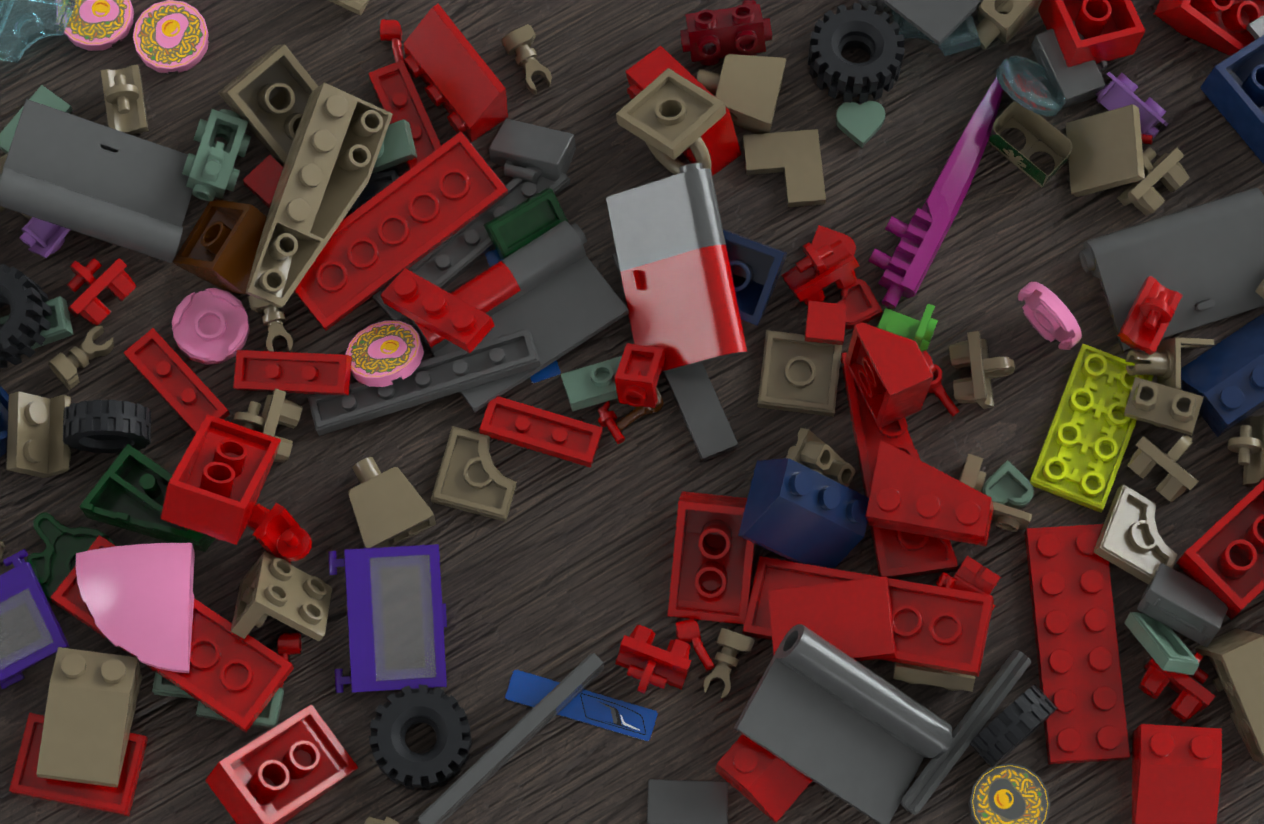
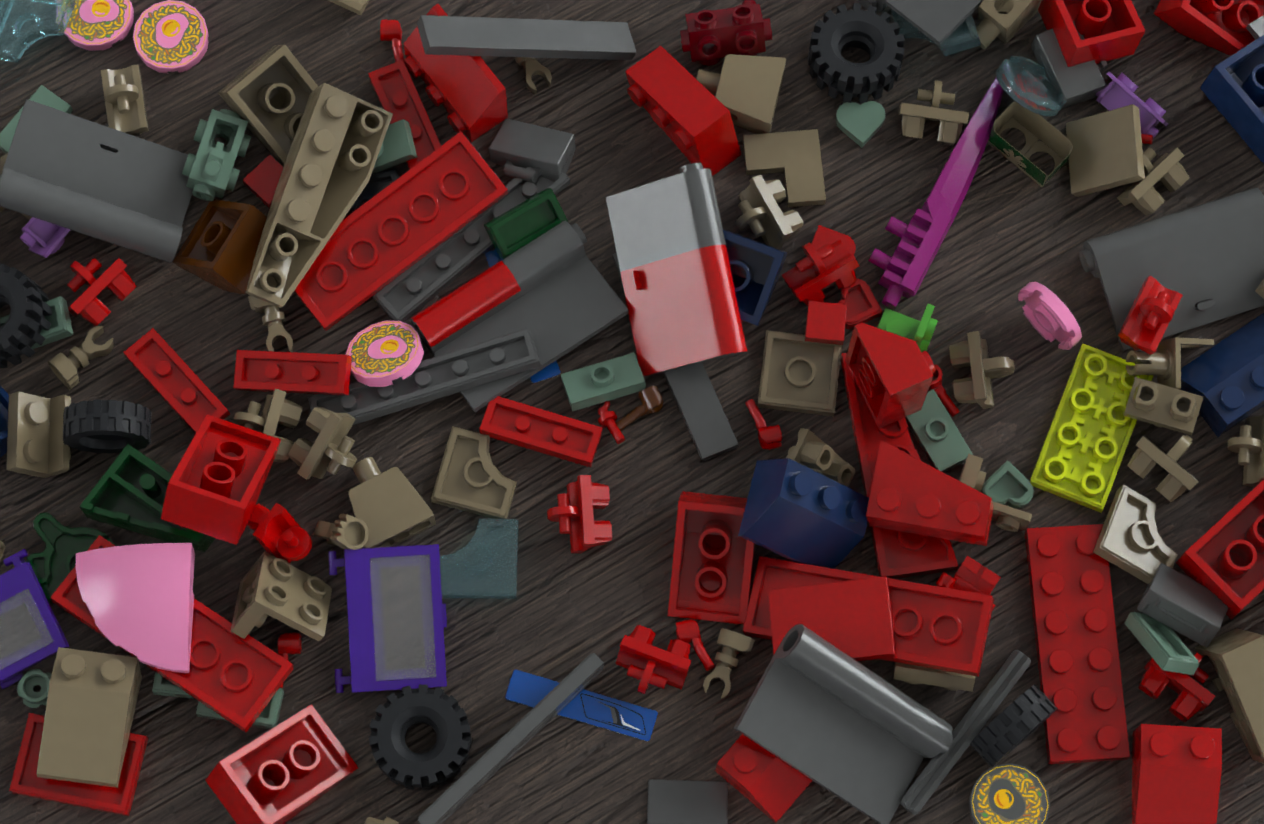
bright pink tile [172,288,250,365] -> none
red plate [381,268,495,353] -> none
red bracket [615,343,666,408] -> none
dark tan tile [616,68,726,175] -> none
none -> sand green plate [17,669,52,708]
none -> dark tan hips [288,407,357,479]
none -> dark tan piece [312,514,369,550]
none -> dark grey tile [417,15,637,60]
none -> clear light blue tile [440,519,519,599]
none -> red hips [547,475,612,553]
none -> dark tan hips [735,174,803,250]
none -> red hand [745,399,782,449]
none -> dark tan hips [898,80,969,144]
none -> sand green plate [905,389,973,473]

